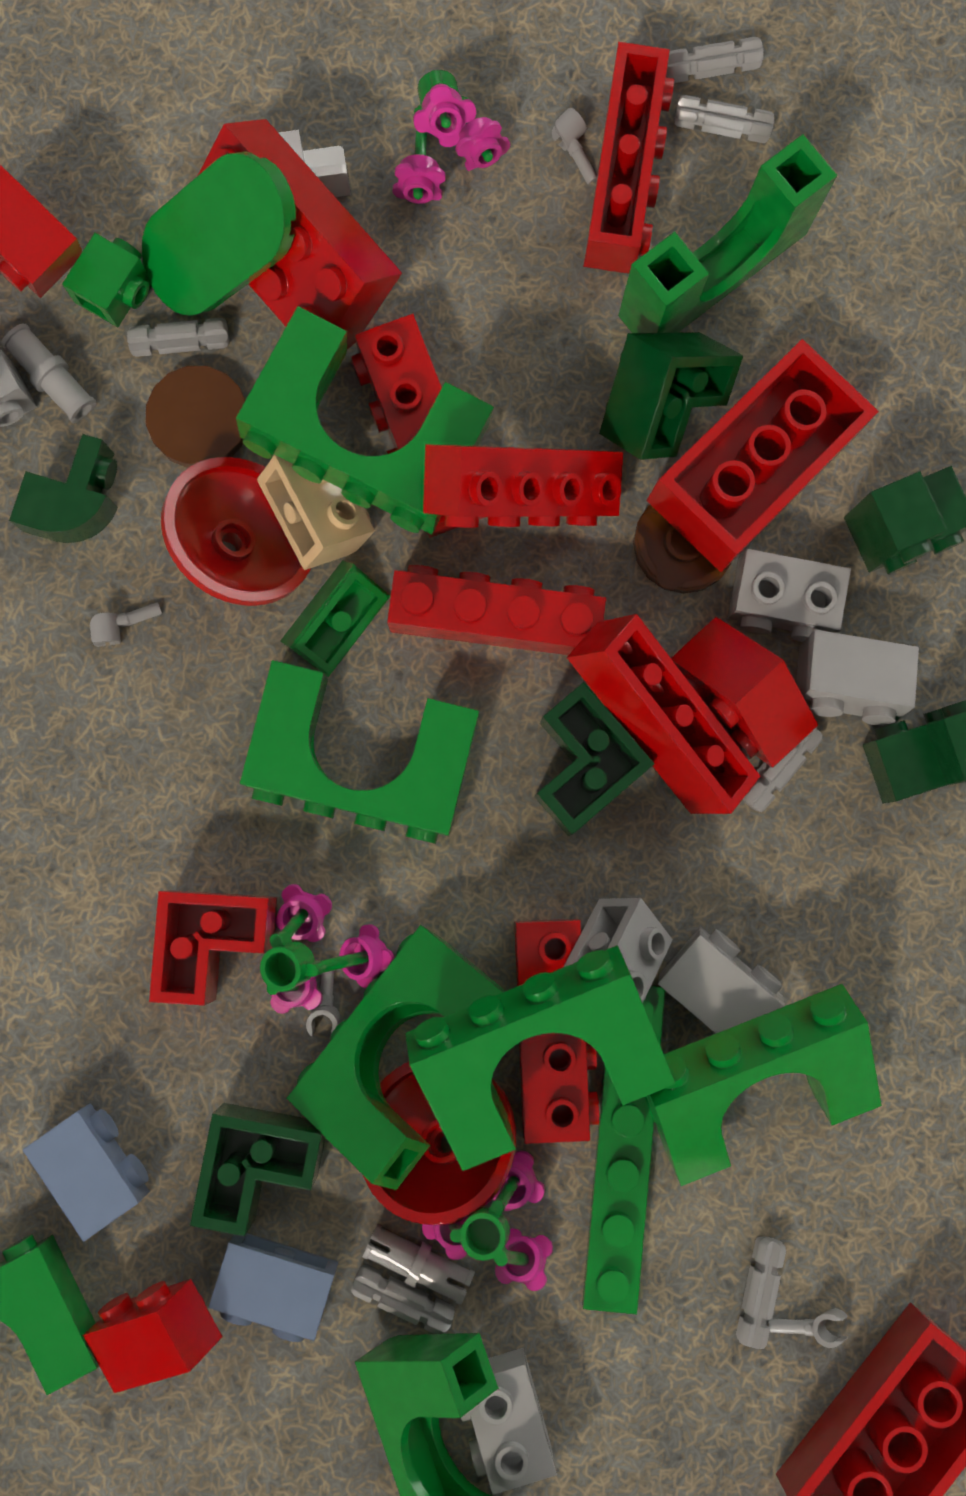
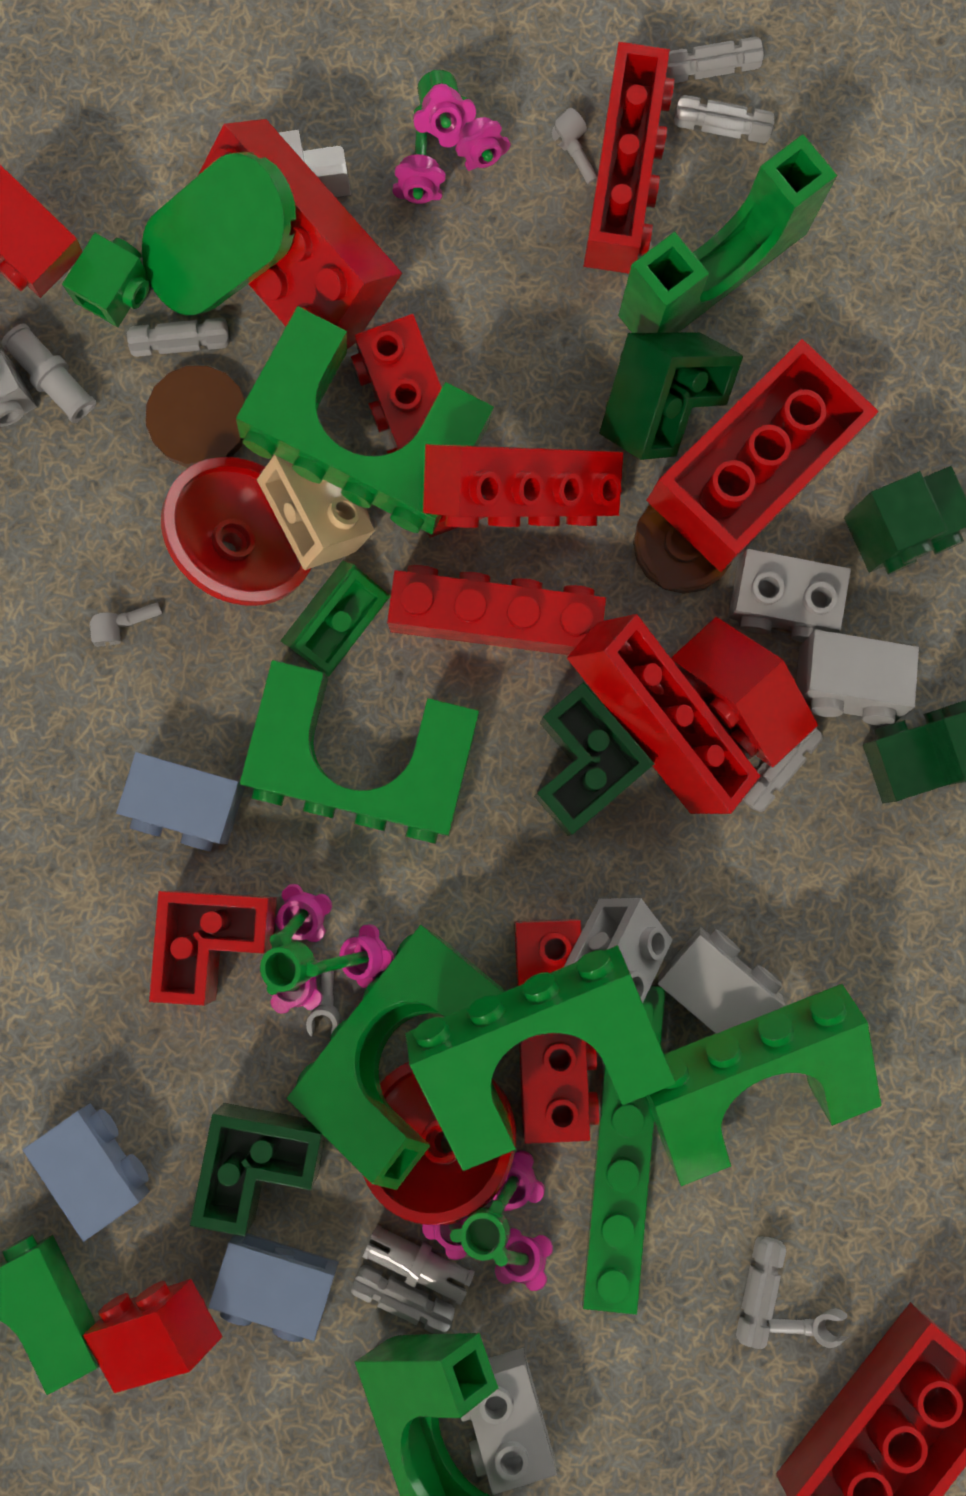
dark green brick [9,434,118,543] -> none
none -> sand blue brick [116,752,245,852]

